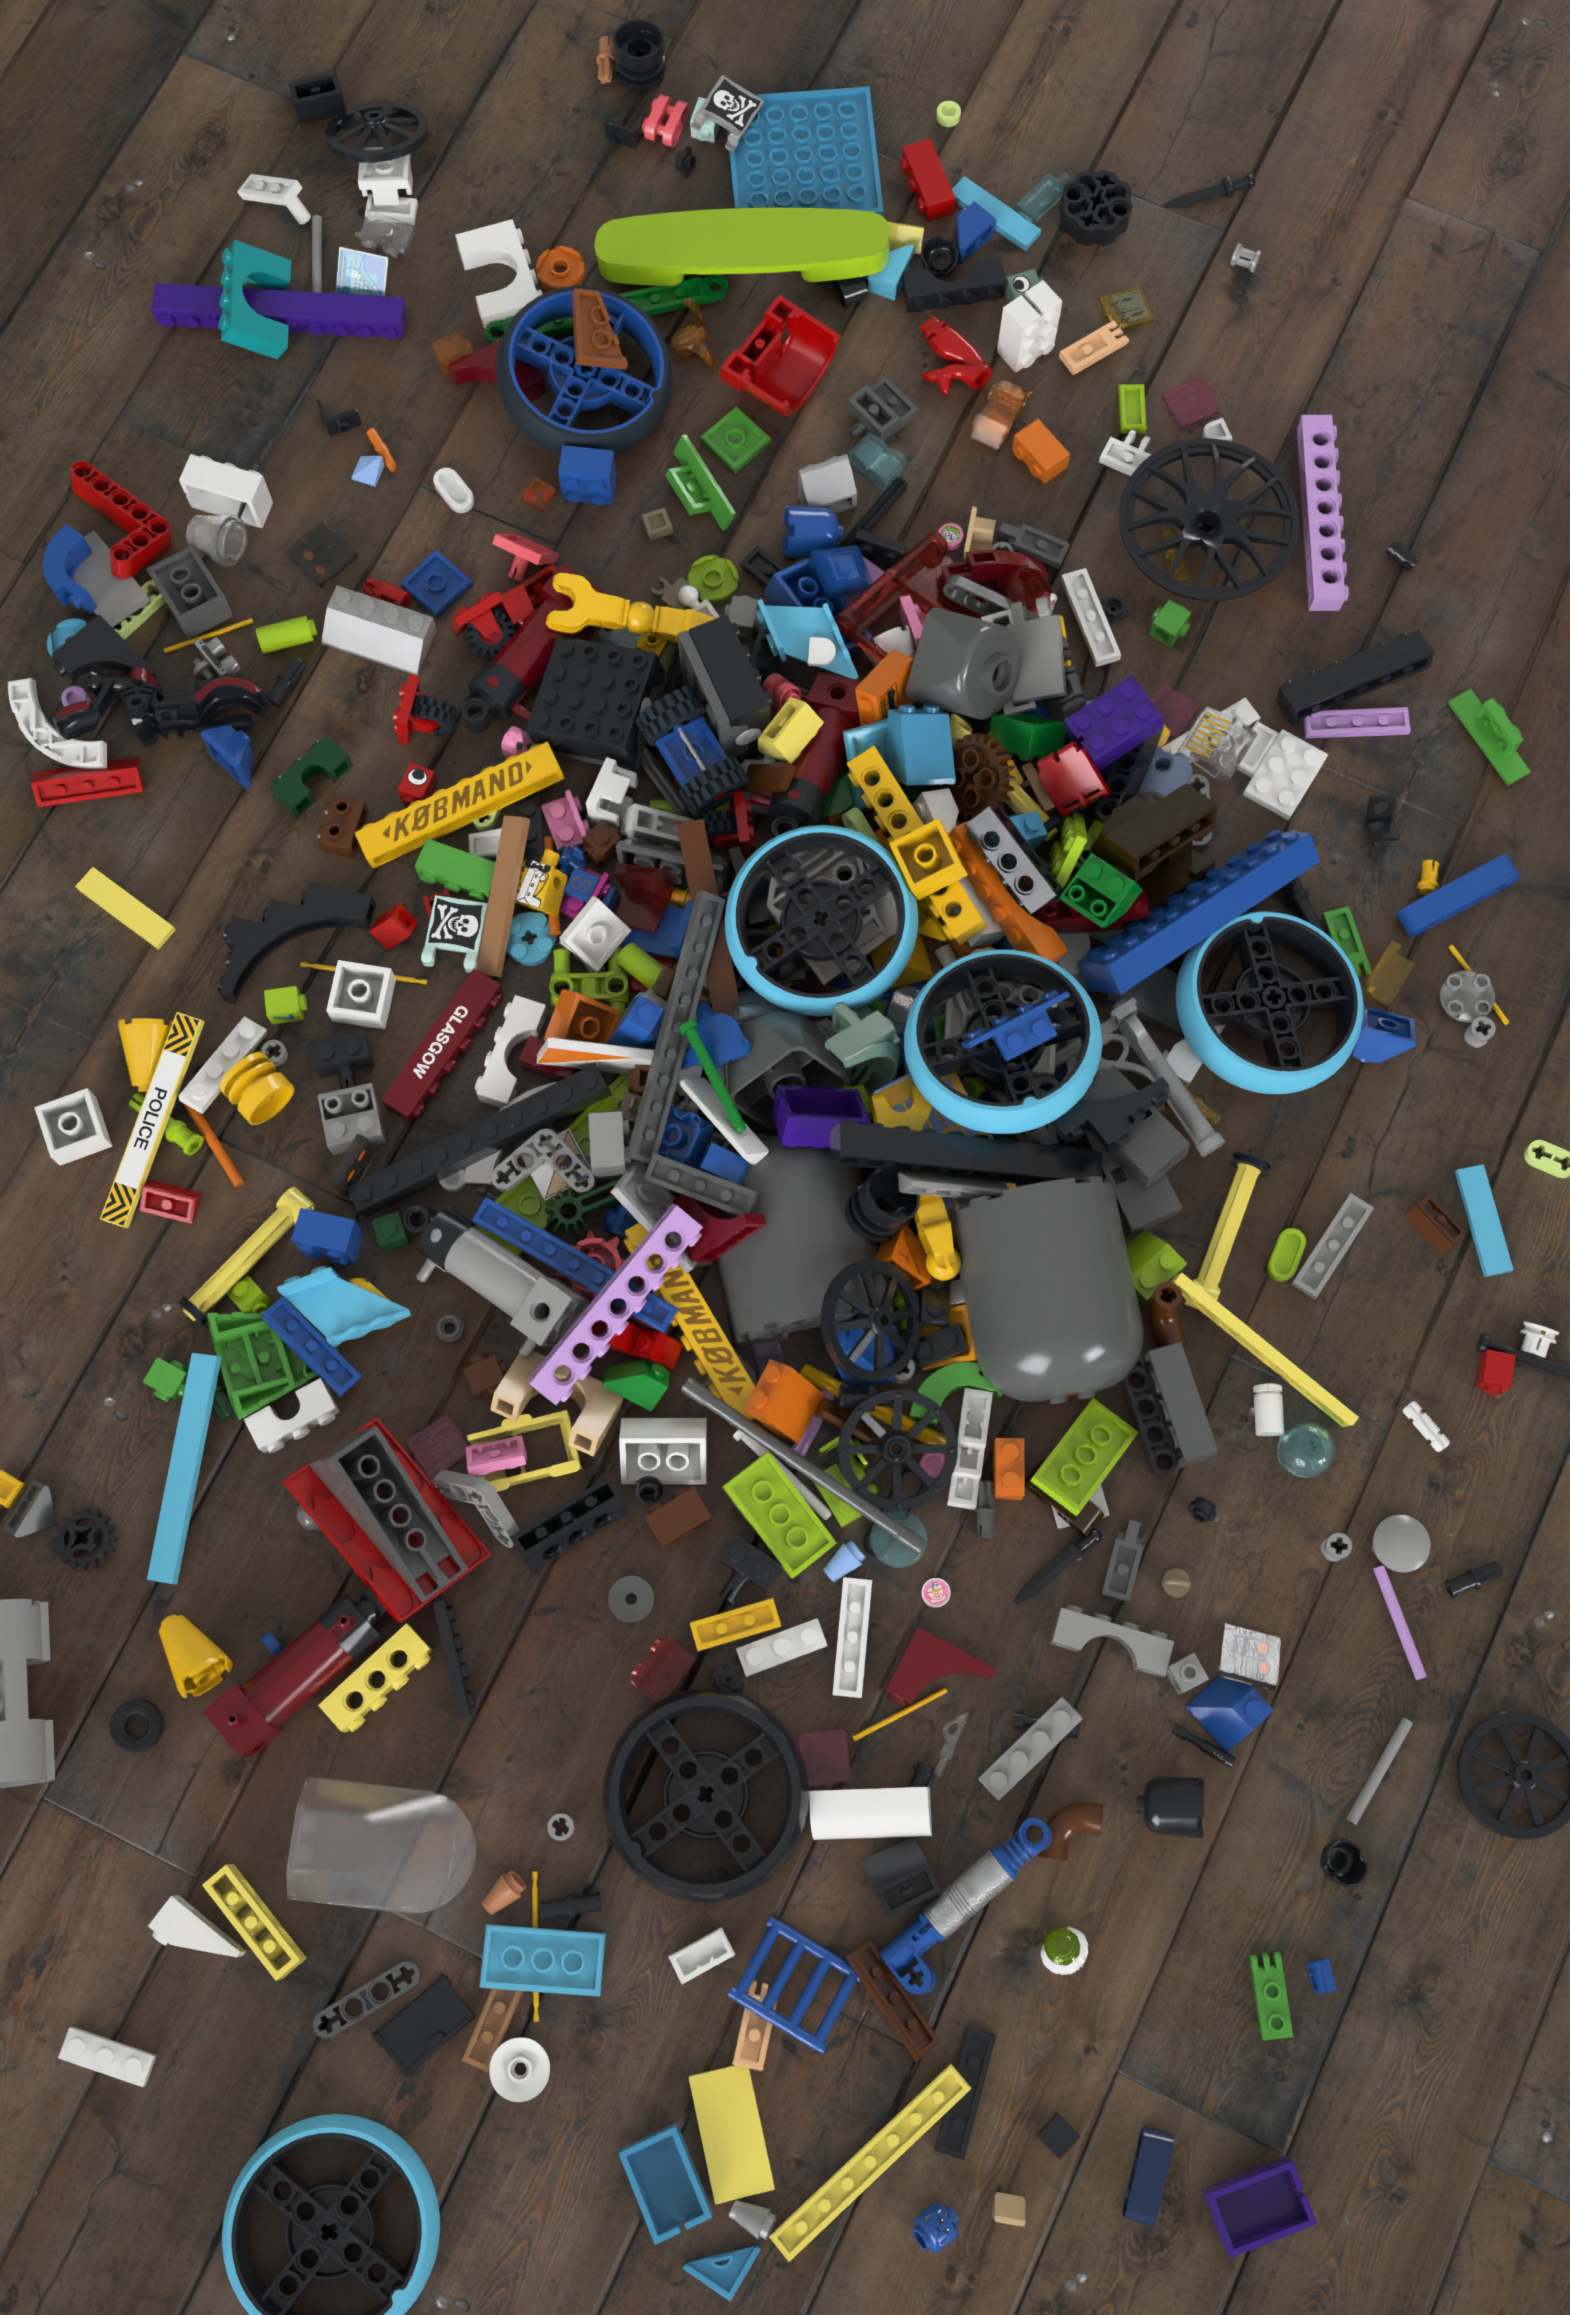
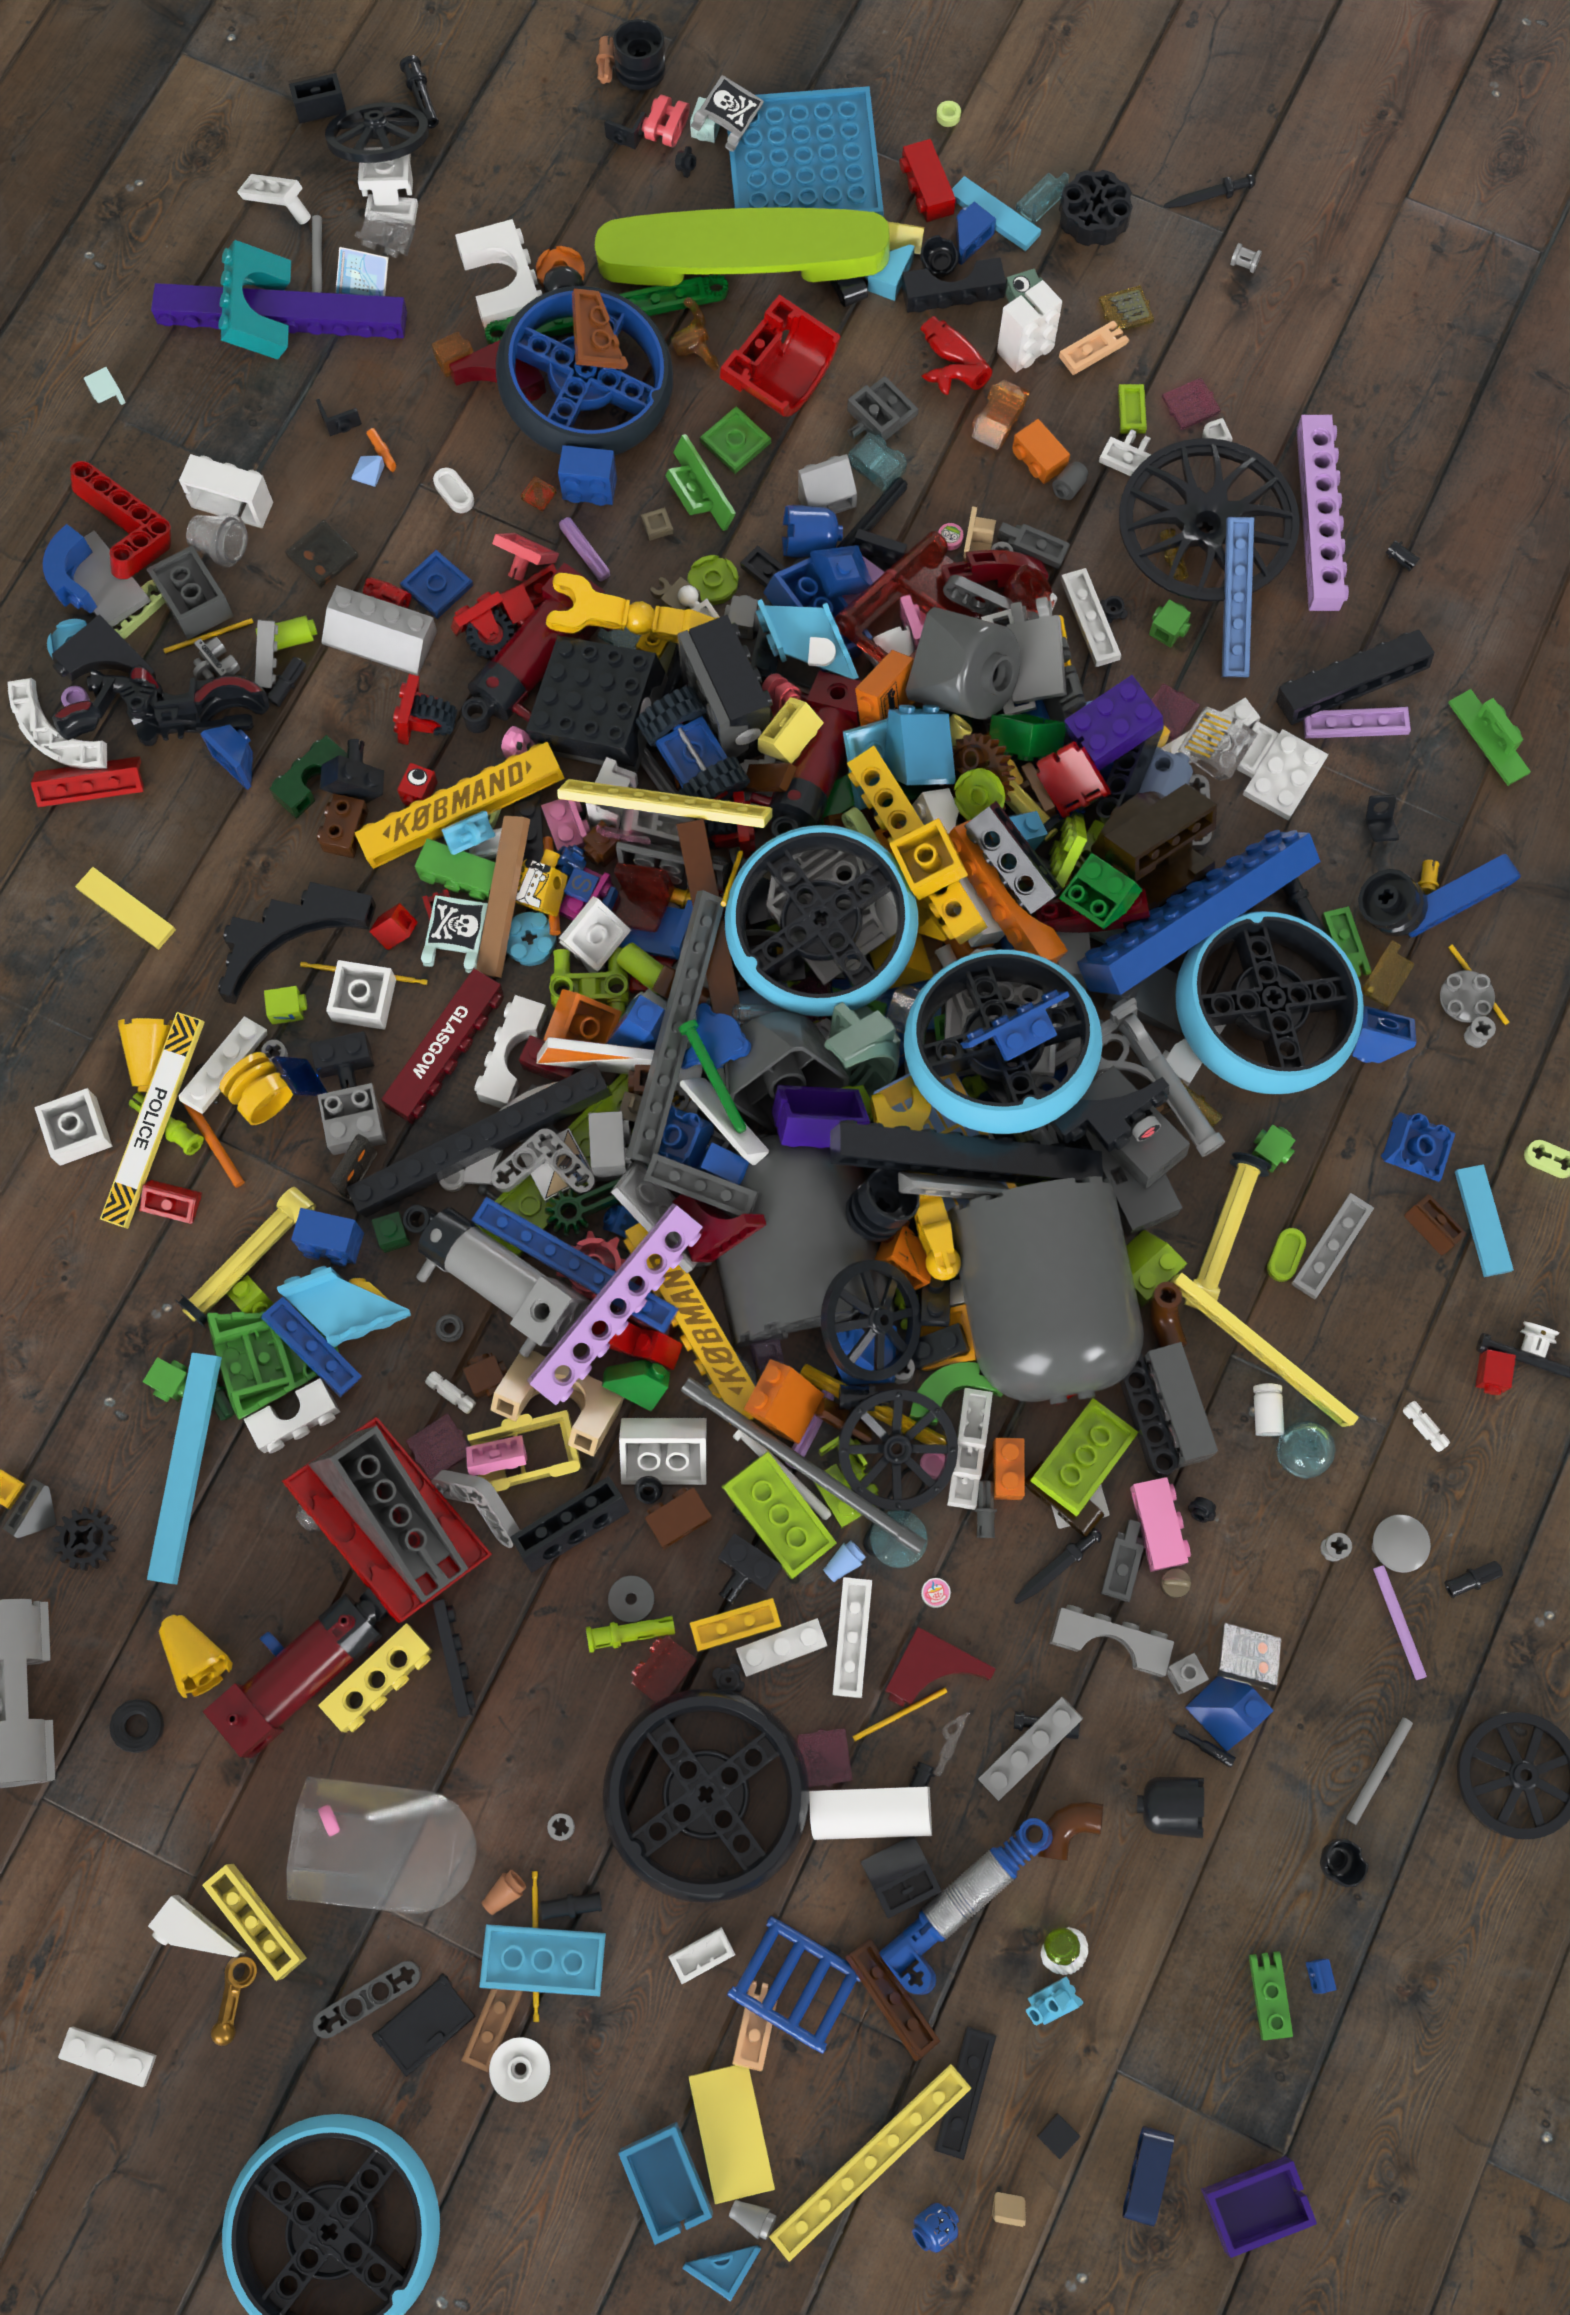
none -> light aqua panel [84,367,126,405]
none -> pearl gold piece [211,1955,257,2046]
none -> light grey piece [255,619,278,688]
none -> clear blue piece [272,1056,328,1096]
none -> bright pink tile [318,1804,340,1837]
none -> black brick [320,739,384,804]
none -> black pin [399,55,439,129]
none -> white axle [425,1371,476,1414]
none -> medium azure hips [441,811,496,855]
none -> black hair [543,265,584,293]
none -> light yellow tile [558,779,772,828]
none -> lavender axle [559,517,610,581]
none -> lime pin [586,1616,675,1653]
none -> clear pink piece [596,825,651,845]
none -> yellow axle [721,851,743,907]
none -> lime tile [954,768,1005,821]
none -> medium azure hips [1026,1976,1083,2026]
none -> dark grey brick [1052,461,1088,500]
none -> bright pink brick [1130,1477,1191,1572]
none -> light grey tile [1132,1116,1161,1141]
none -> medium blue tile [1222,517,1254,678]
none -> bright green brick [1251,1125,1296,1172]
none -> black wheel [1358,869,1428,937]
none -> blue slope [1381,1112,1456,1182]

